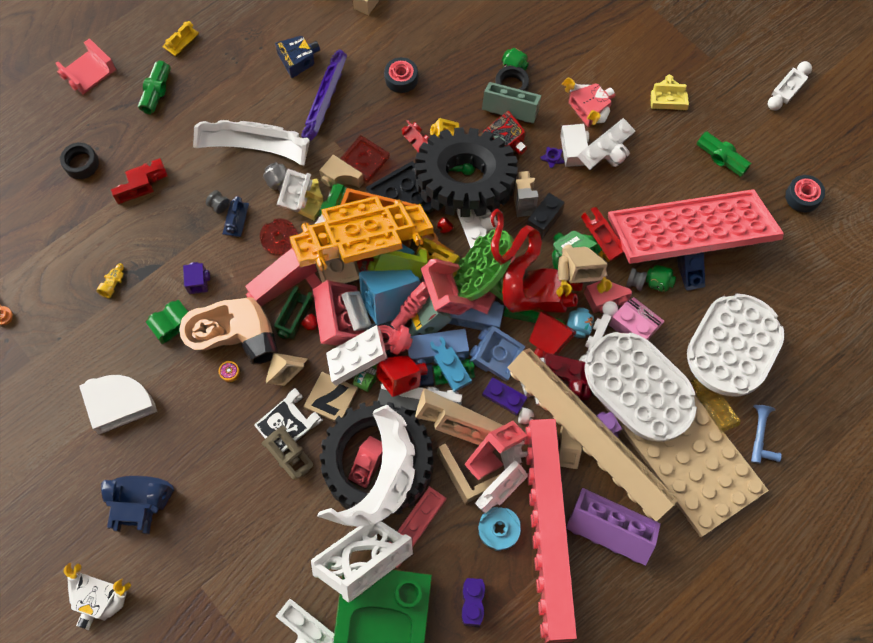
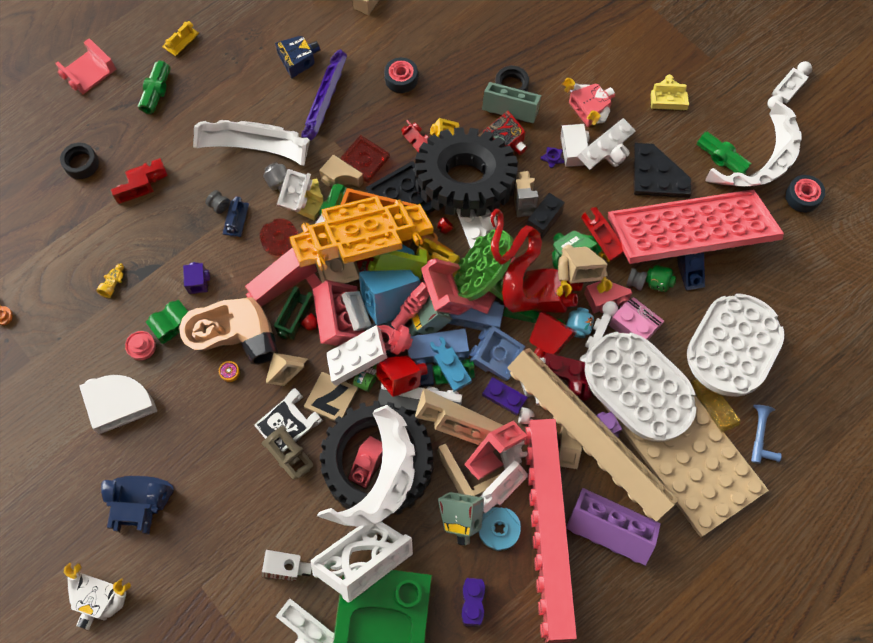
coral tile [389,486,447,569] -> none
green bar [449,163,475,176] -> none
green head [502,48,529,71] -> none
none -> coral plate [125,331,156,361]
none -> white torso [262,550,312,581]
none -> sand green torso [438,492,484,545]
none -> black plate [634,143,691,198]
none -> white windscreen [705,101,802,186]

